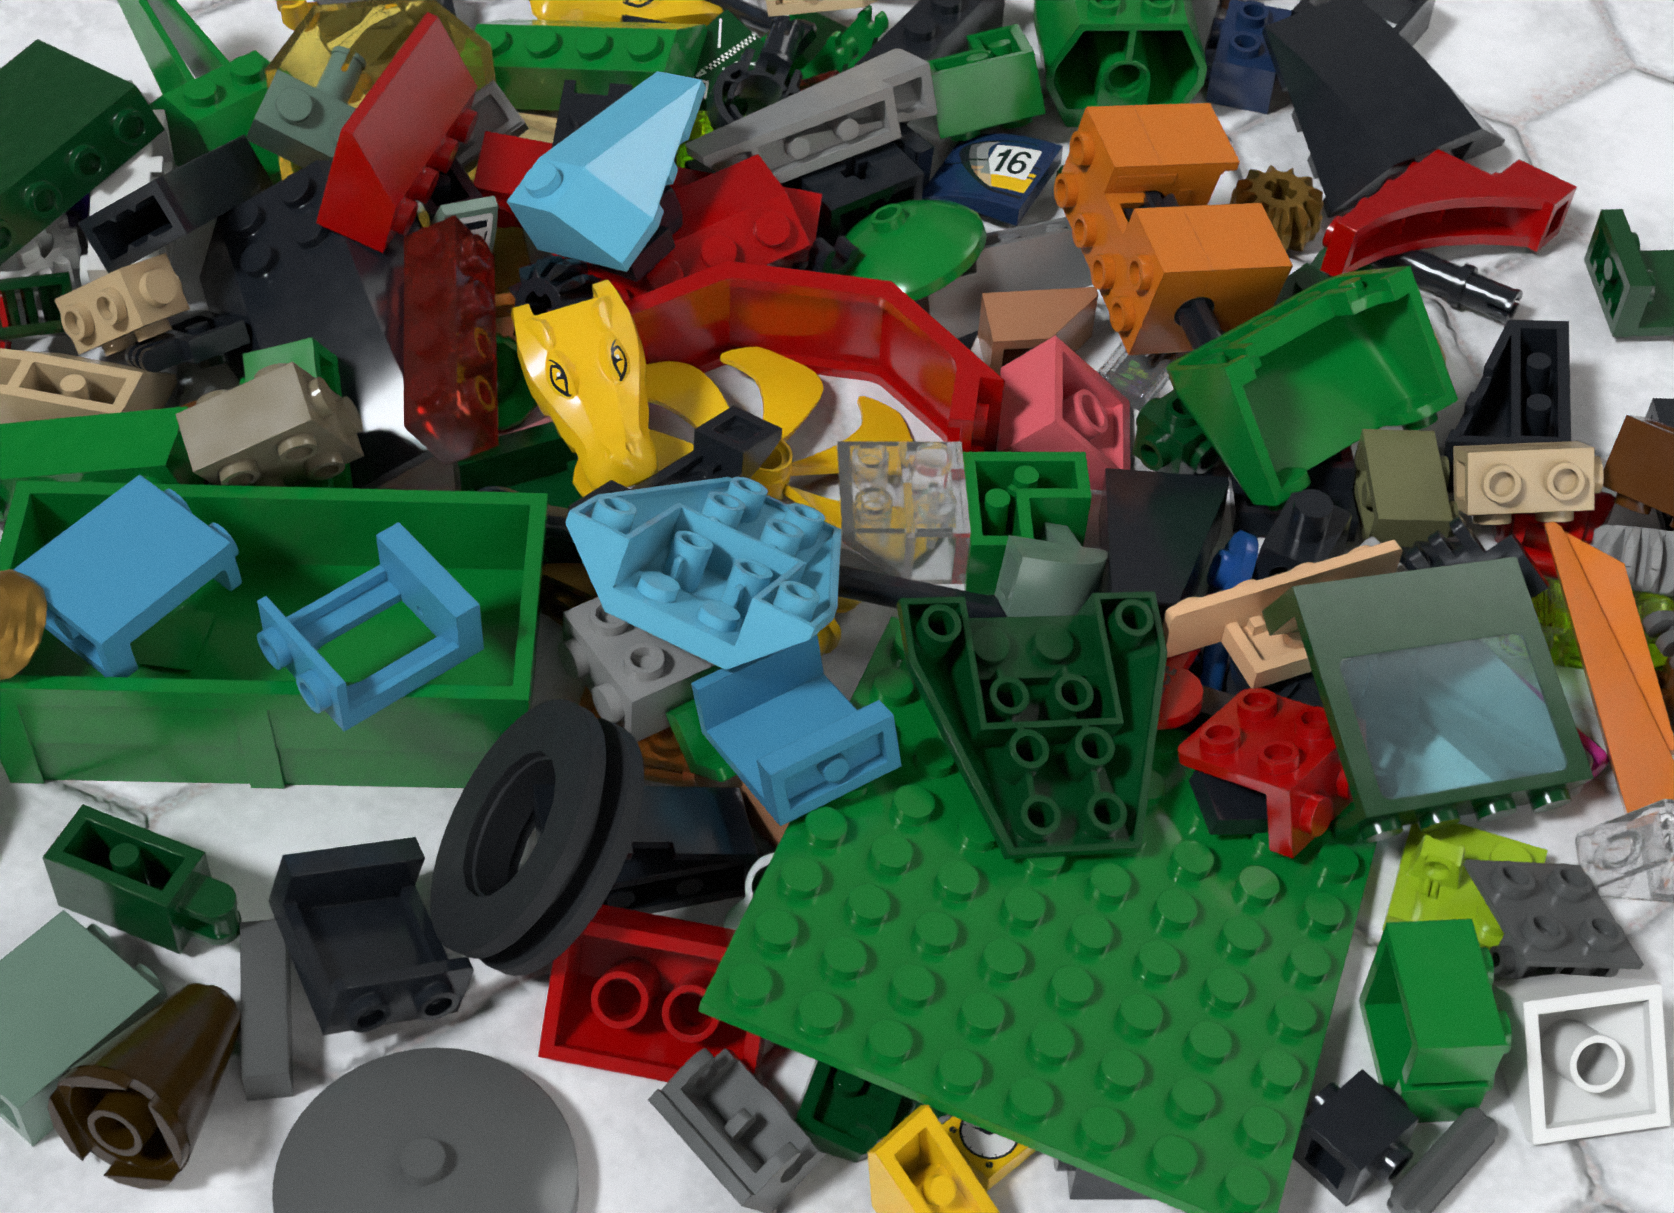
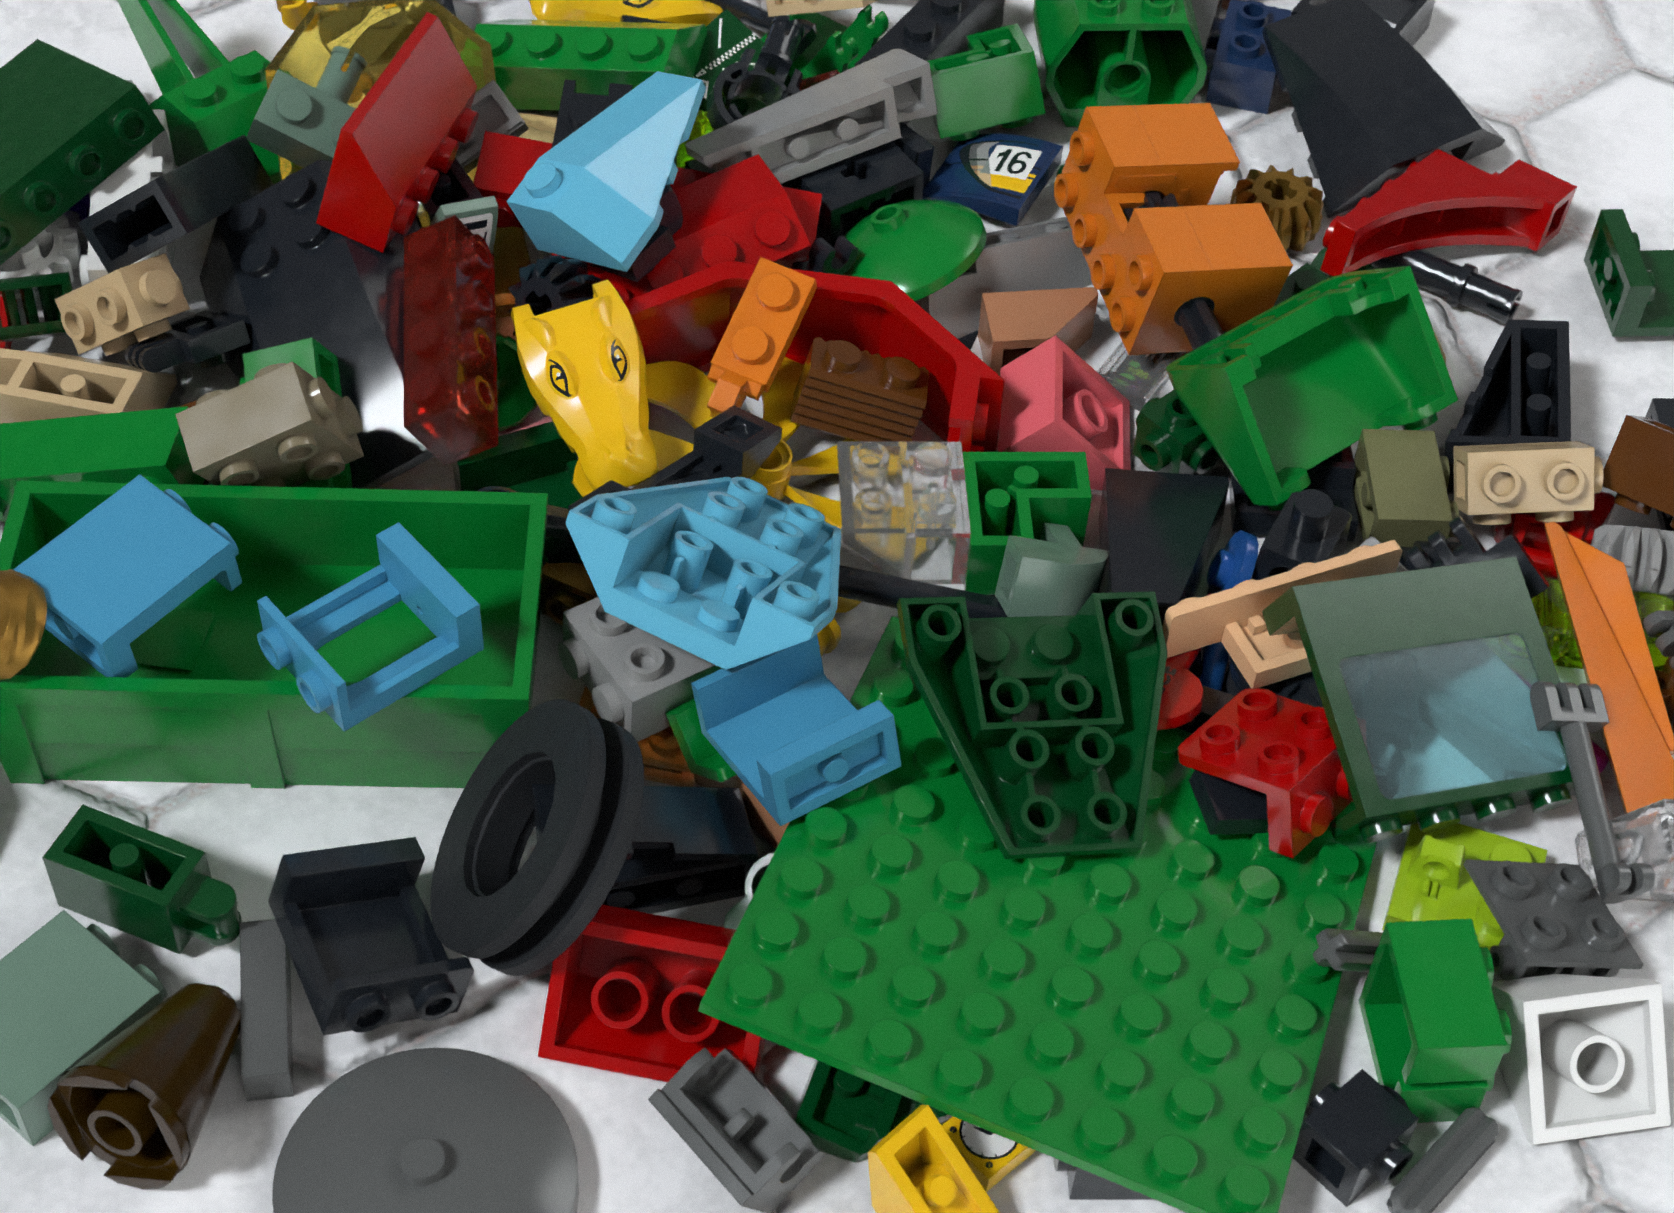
none -> orange hinge [707,257,817,418]
none -> reddish brown brick [790,337,929,455]
none -> dark grey axle [1313,928,1383,972]
none -> dark grey hinge [1530,681,1655,904]

